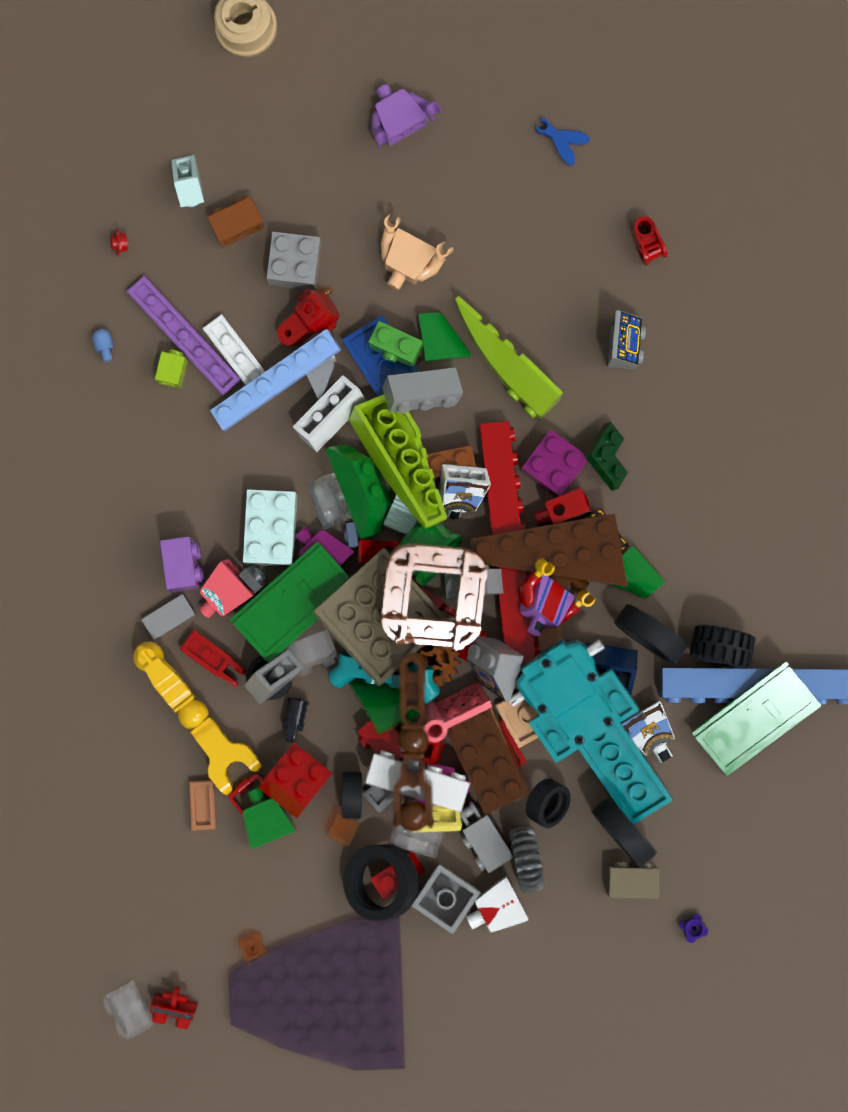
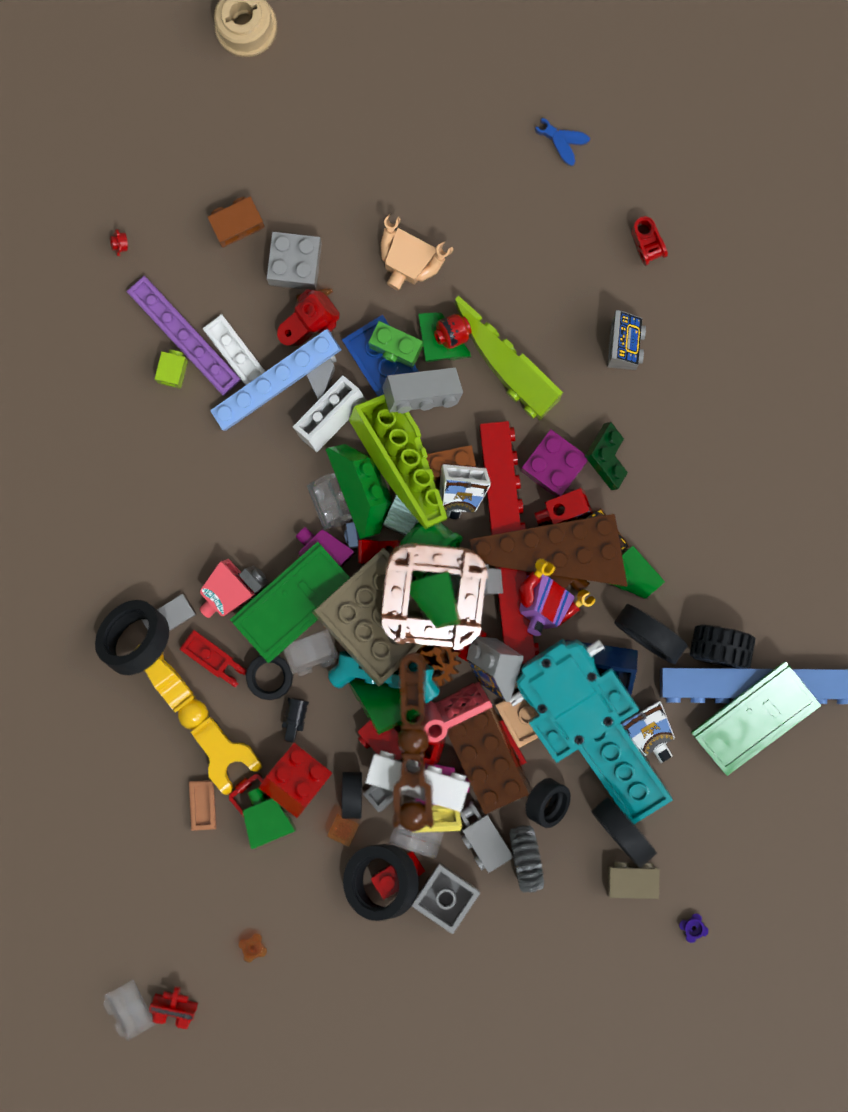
medium blue cylinder [92,329,114,362] -> none
medium lavender brick [160,537,205,593] -> none
light aqua slope [171,155,204,207] -> none
clear purple wing [229,918,405,1070] -> none
light aqua brick [243,490,298,567] -> none
light grey slope [244,650,304,705] -> none
medium lavender torso [371,84,443,150] -> none
white torso [466,876,529,932] -> none
clear orange plate [538,625,563,651] -> none
none -> black tyre [95,600,169,675]
none -> green slope [409,572,461,629]
none -> red head [434,314,472,349]

